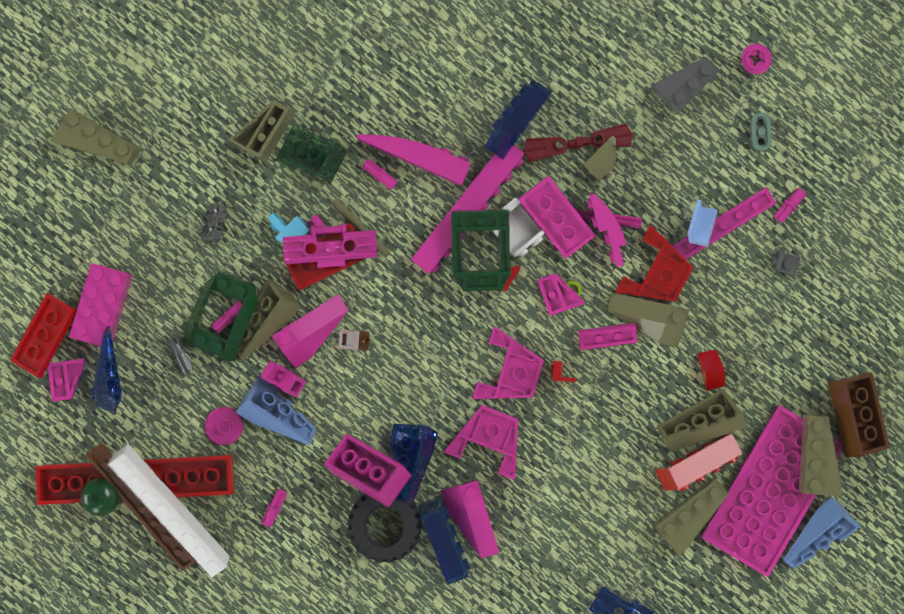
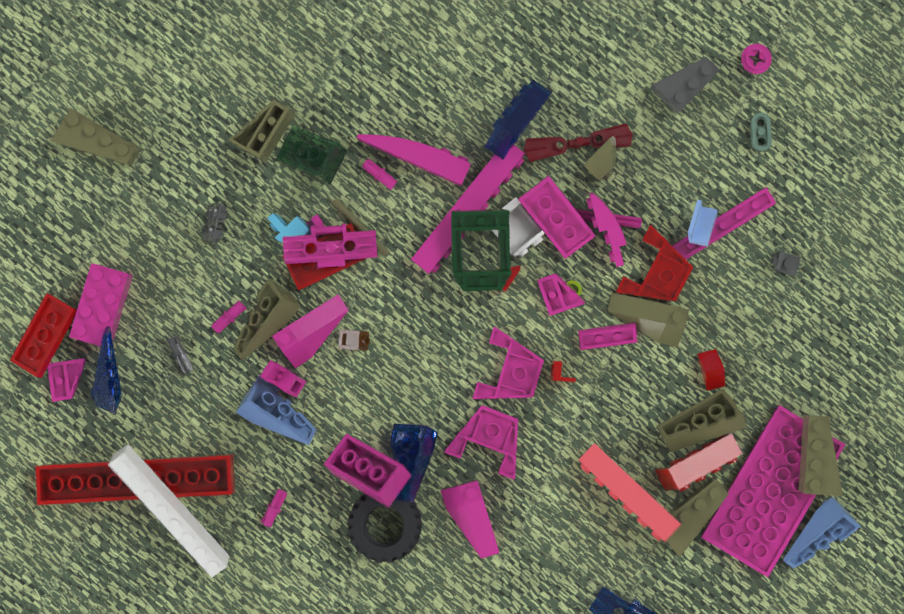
dark green cylinder [80,477,121,516] -> none
reddish brown tile [85,442,197,571] -> none
dark green wedge [183,271,259,362] -> none
dark pink tile [205,407,244,445] -> none
clear blue wedge [418,496,470,585] -> none
dark pink axle [774,188,807,223] -> none
reddish brown brick [828,372,890,458] -> none
none -> coral brick [579,443,681,542]

